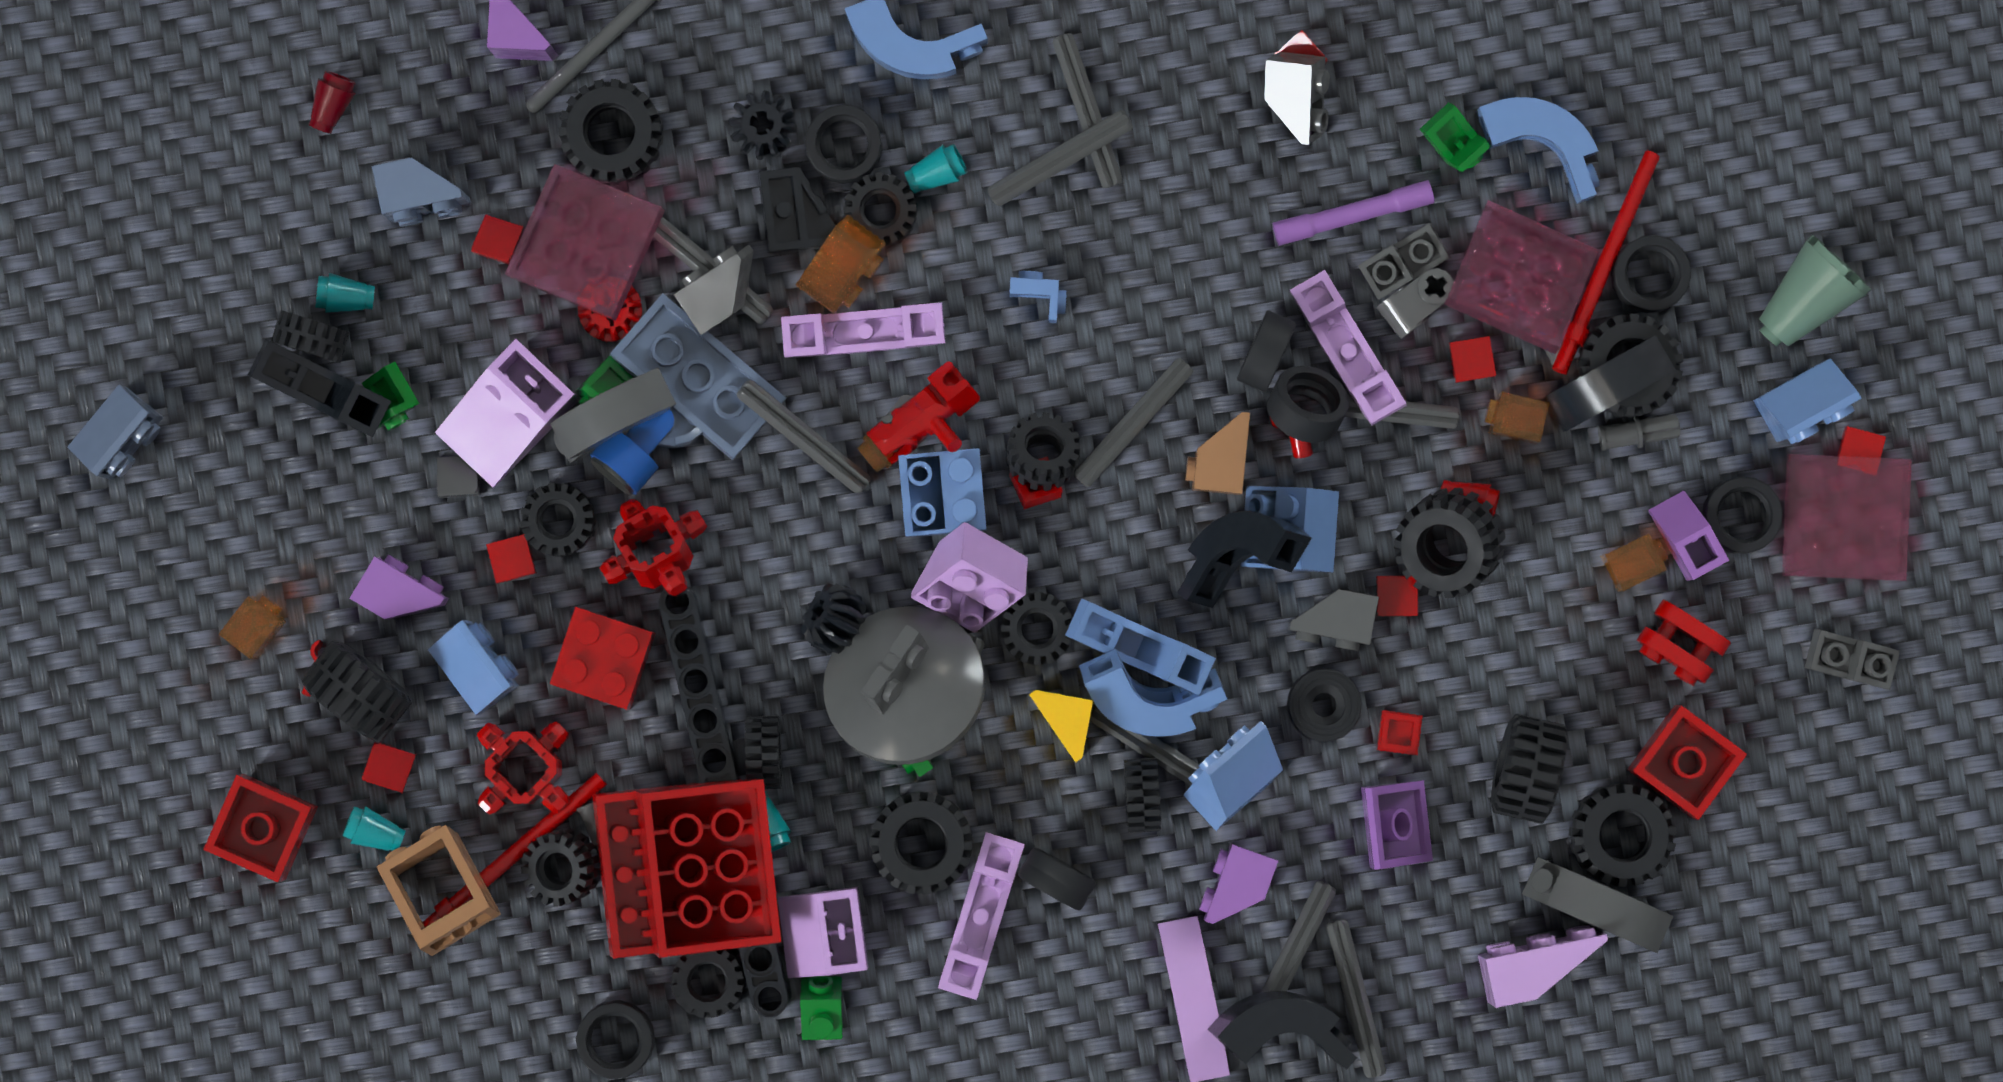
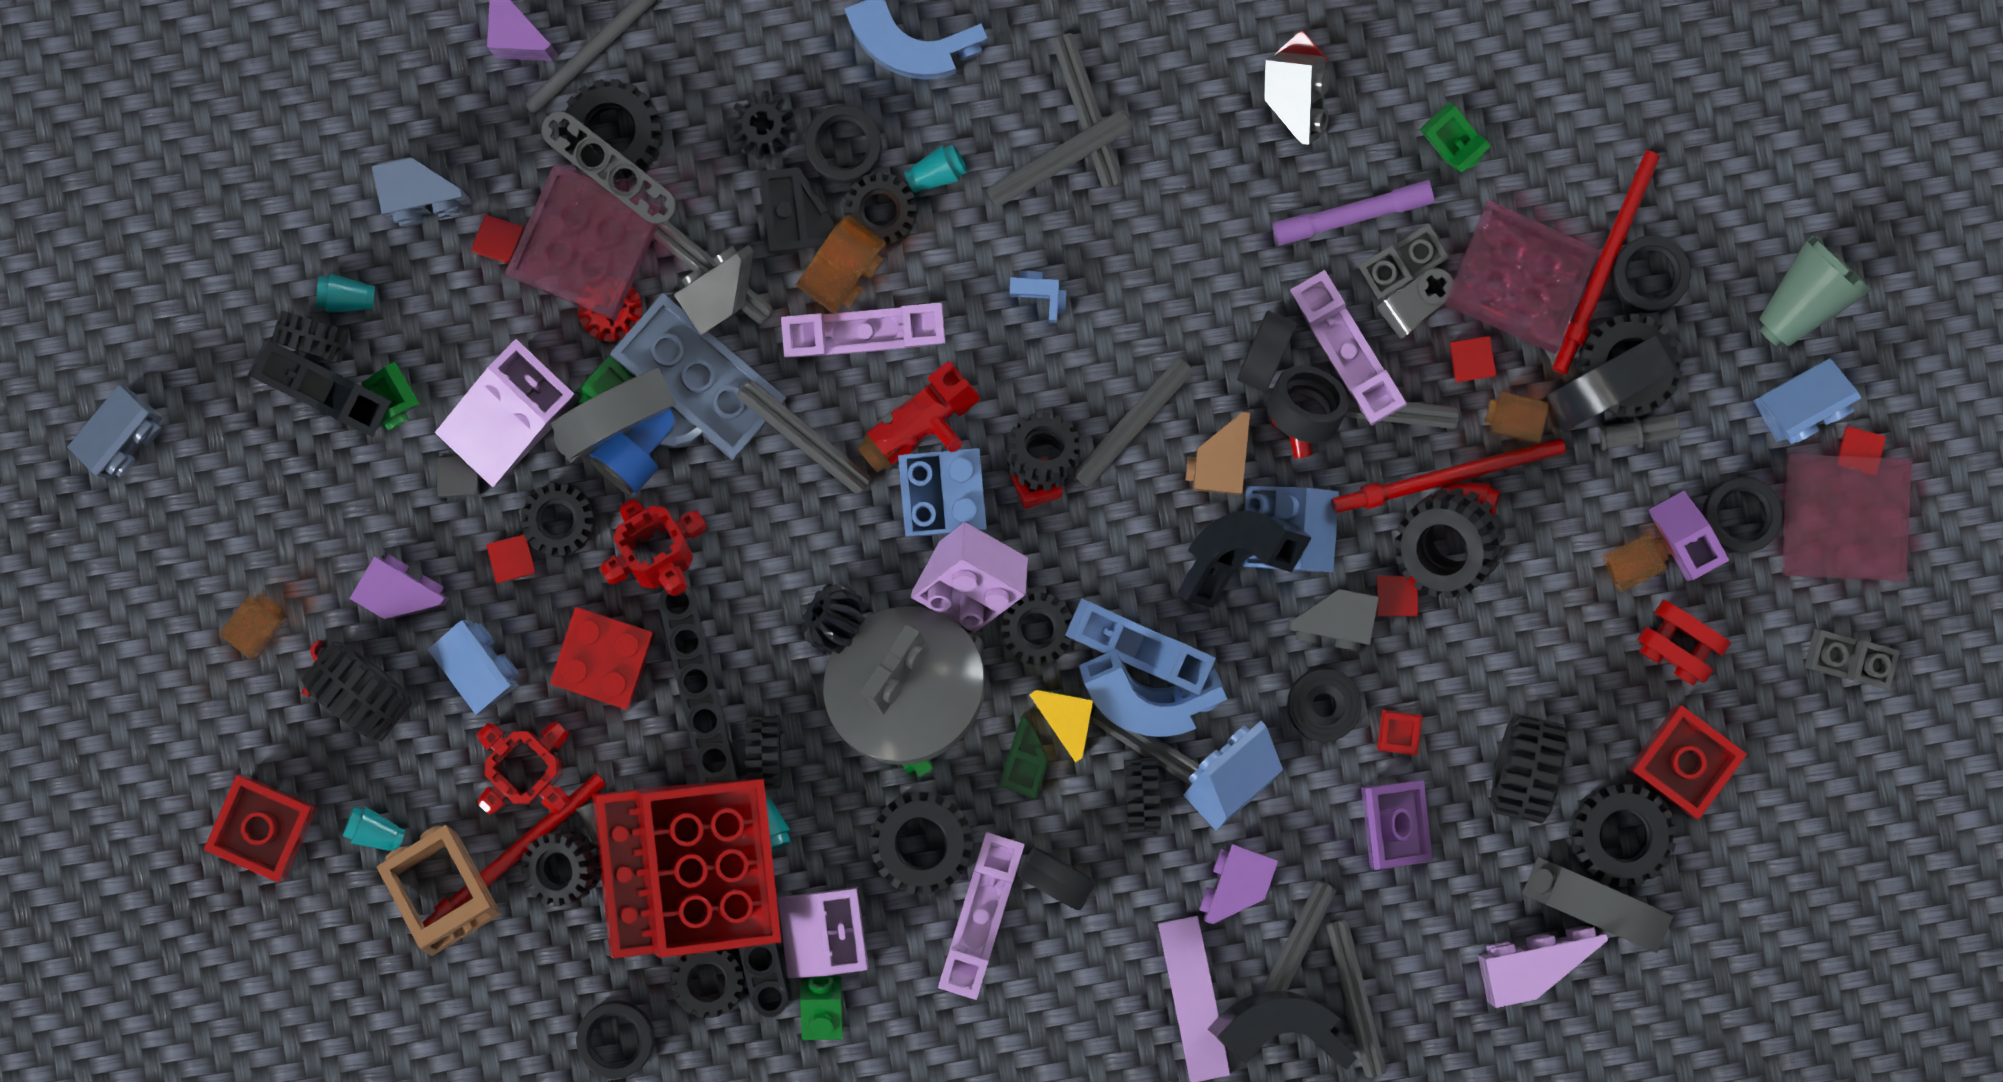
dark red cone [309,71,356,134] -> none
red slope [361,741,416,793] -> none
medium blue arch [1476,97,1600,204] -> none
none -> dark grey beam [542,111,676,224]
none -> dark green tile [998,715,1049,799]
none -> red bar [1331,438,1566,514]

